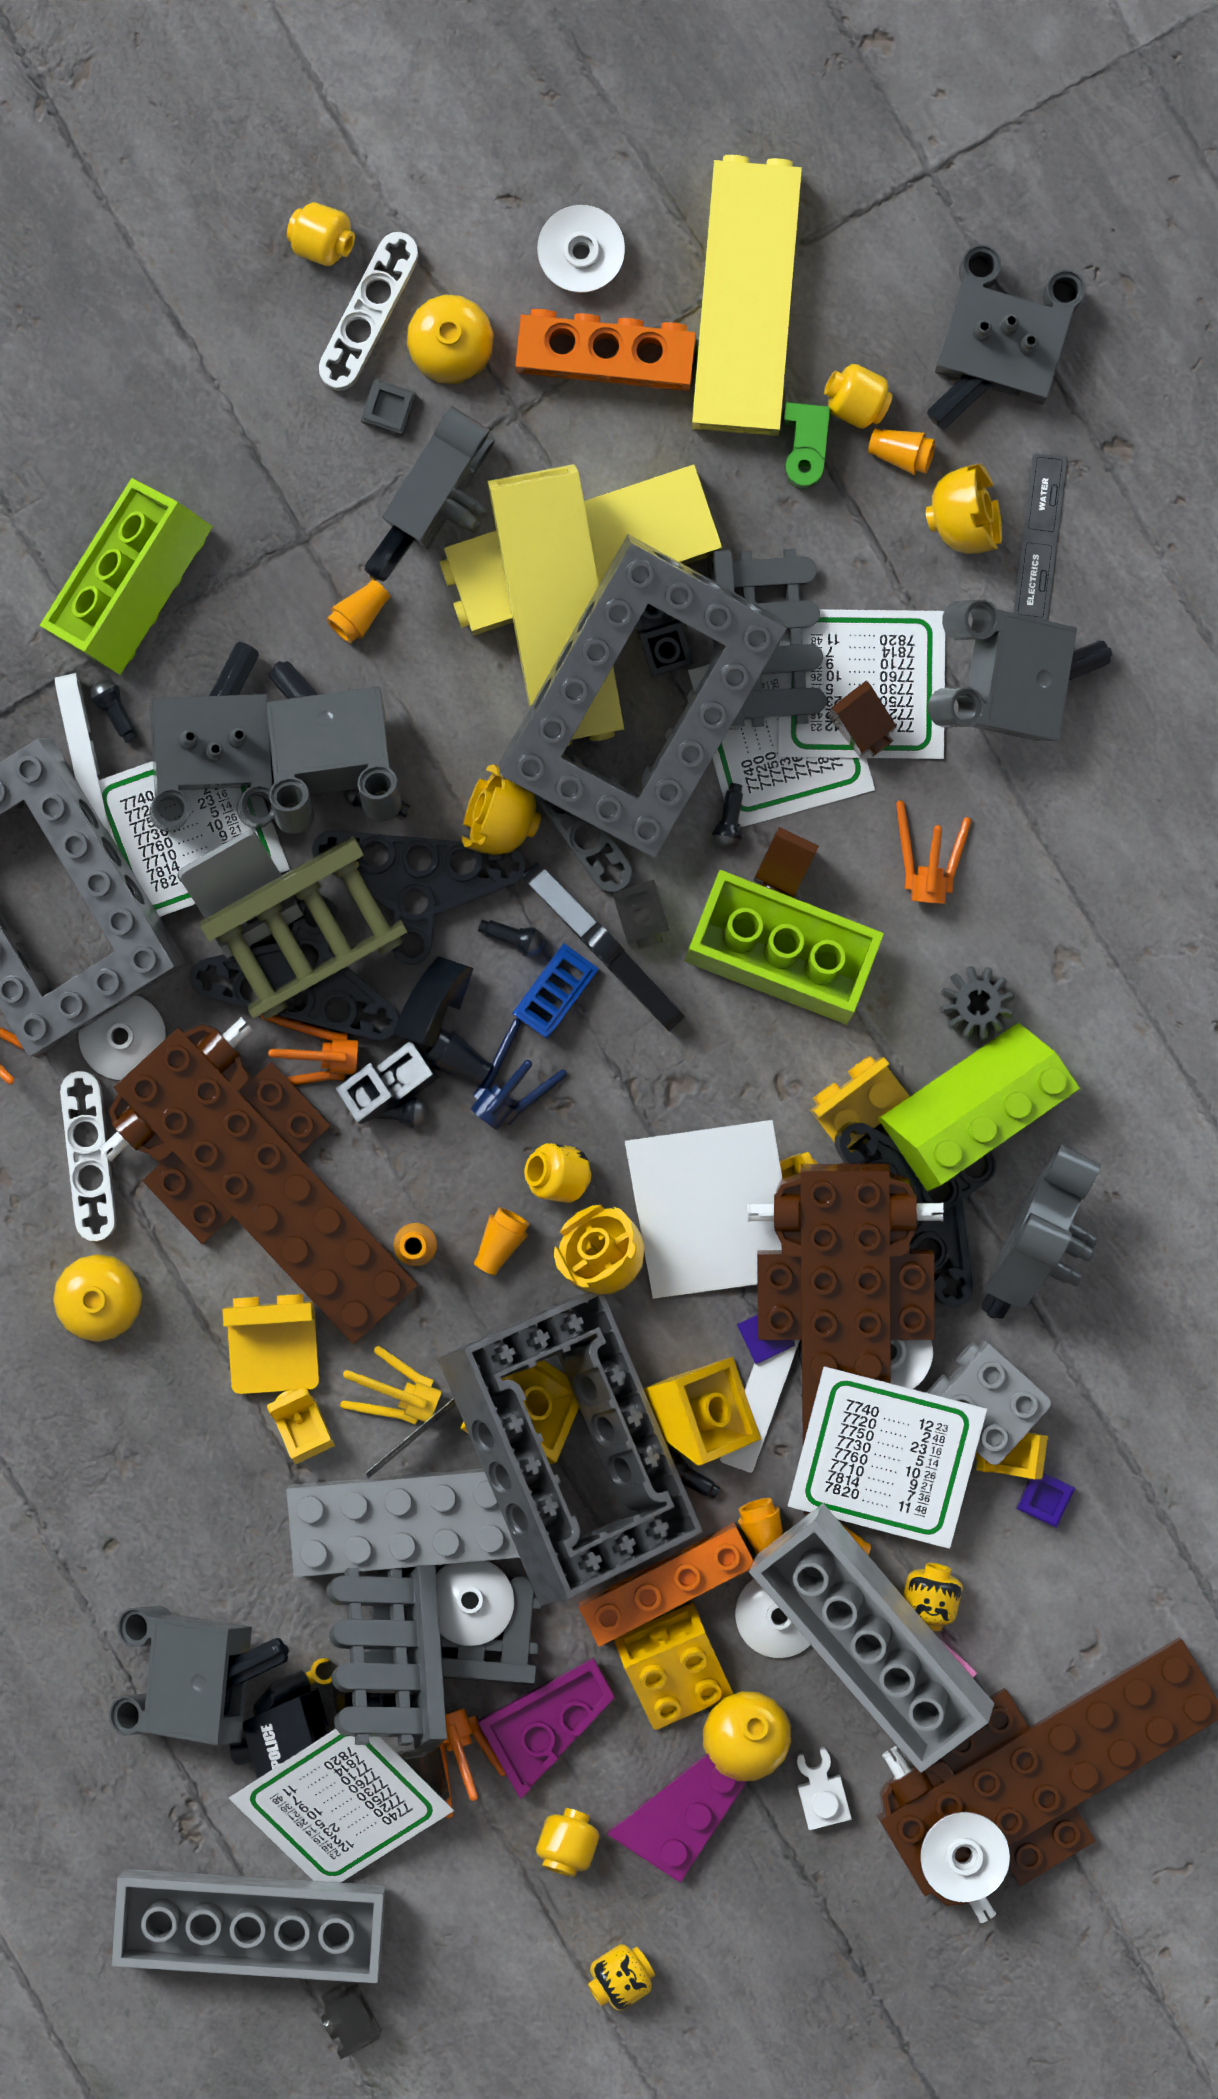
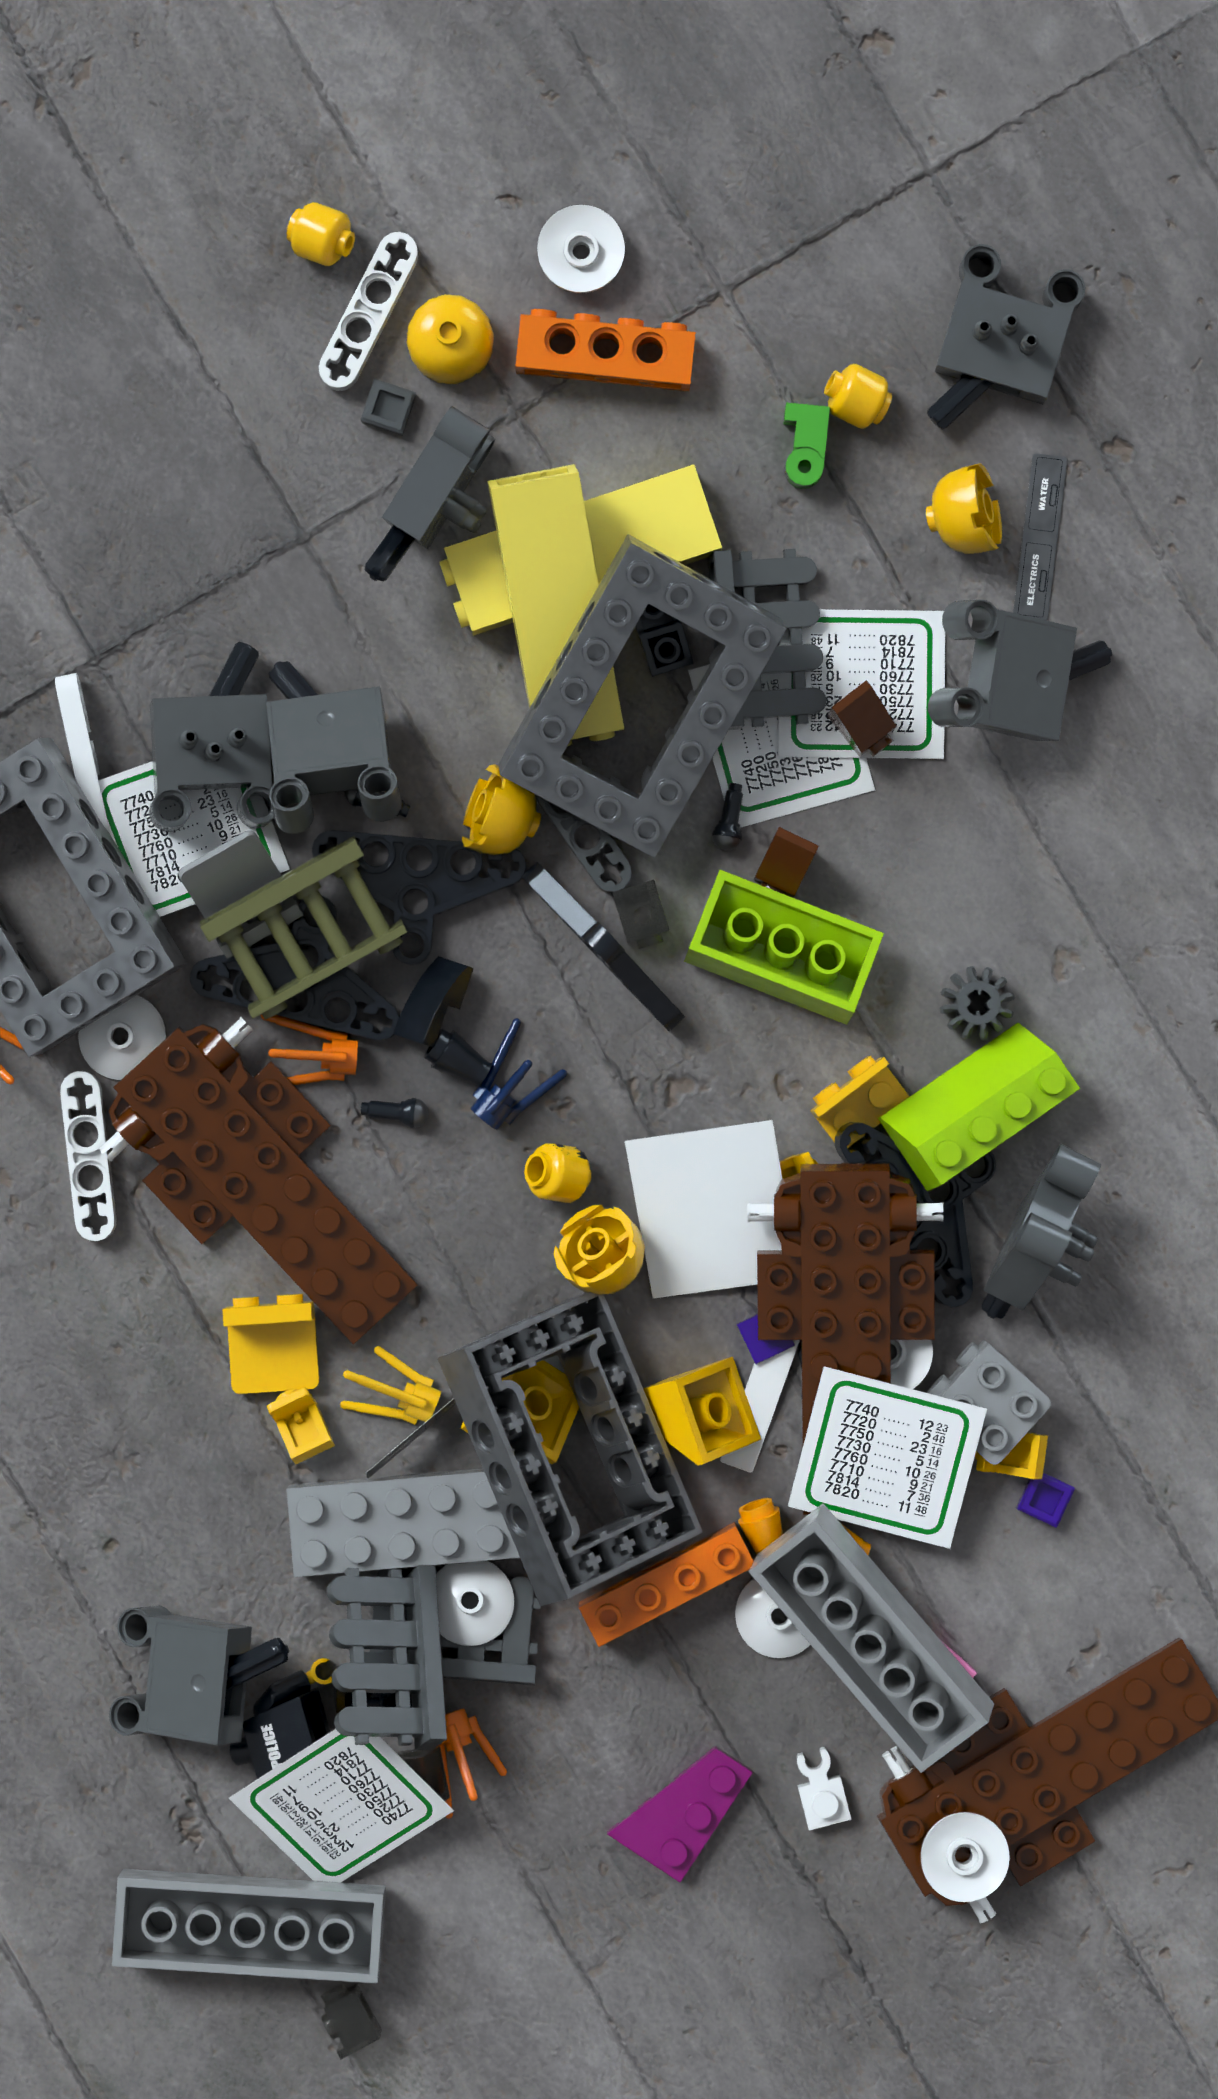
lime slope [39,478,213,675] -> none
yellow cylinder [53,1254,143,1342] -> none
black piece [90,679,137,743] -> none
light orange cone [326,580,391,644] -> none
slope [336,1040,439,1124] -> none
light orange cone [393,1223,437,1267] -> none
light orange cone [473,1207,529,1276] -> none
black piece [478,920,545,957] -> none
magenta wing [478,1657,615,1800] -> none
blue slope [512,943,599,1039] -> none
yellow head [536,1808,599,1877] -> none
yellow head [587,1944,655,2011] -> none
yellow bracket [614,1602,733,1730] -> none
black piece [670,1452,720,1499] -> none
light yellow brick [692,155,802,436] -> none
yellow cylinder [703,1691,791,1781] -> none
light orange cone [868,428,936,475] -> none
orange plant [896,800,971,904] -> none
yellow head [903,1563,963,1631] -> none

